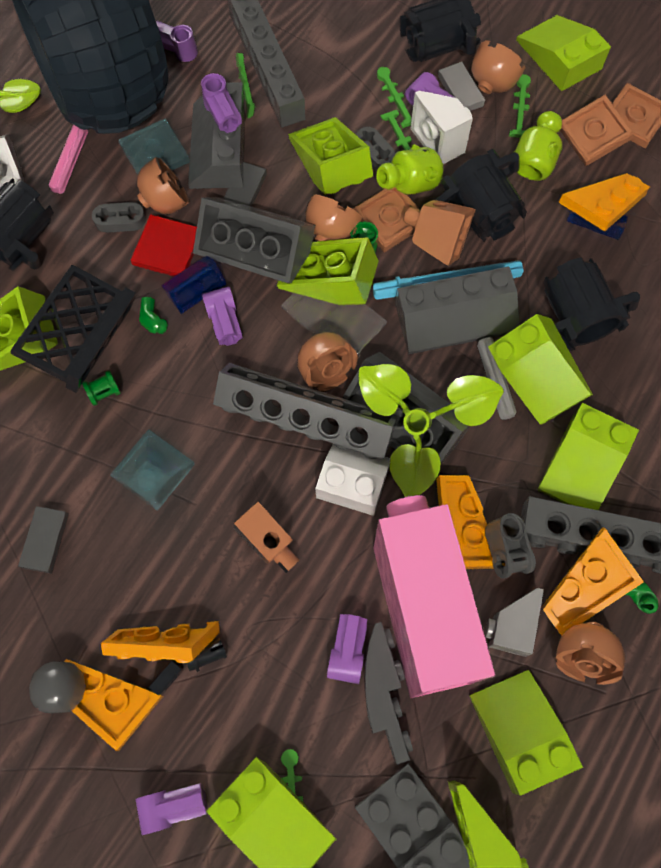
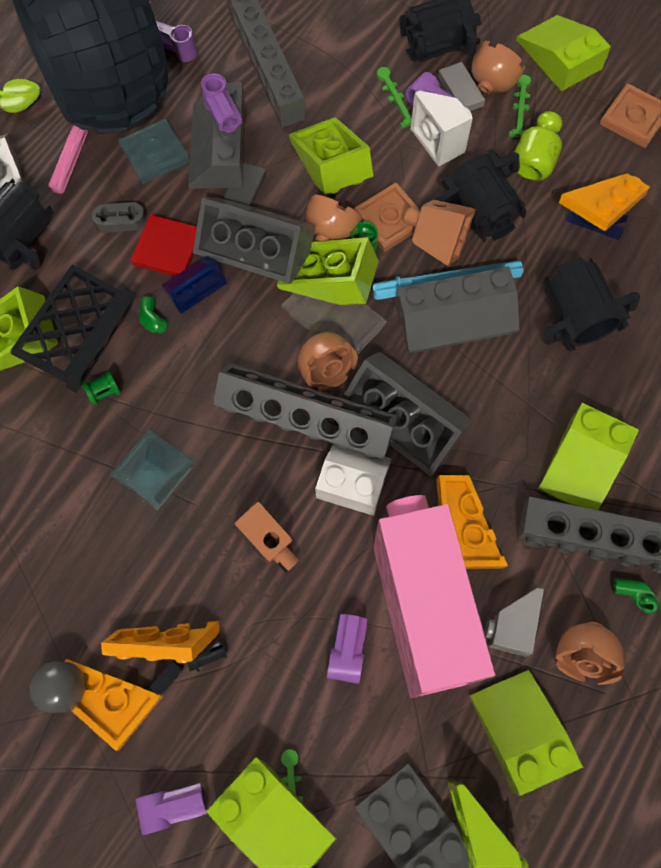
dark grey tile [18,506,69,574] -> none
nougat cylinder [137,156,190,214] -> none
medium lavender piece [202,286,243,346] -> none
bright green piece [236,53,255,118] -> none
dark grey beam [356,127,395,171] -> none
lime plant [359,364,504,497] -> none
dark grey slope [364,622,413,764] -> none
lime piece [376,144,443,195] -> none
bright green piece [381,110,412,150] -> none
light grey axle [477,337,516,420] -> none
dark grey piece [485,513,536,579] -> none
lime slope [488,314,593,424] -> none
light orange wing [541,527,644,636] -> none
nougat tile [560,95,634,166] -> none

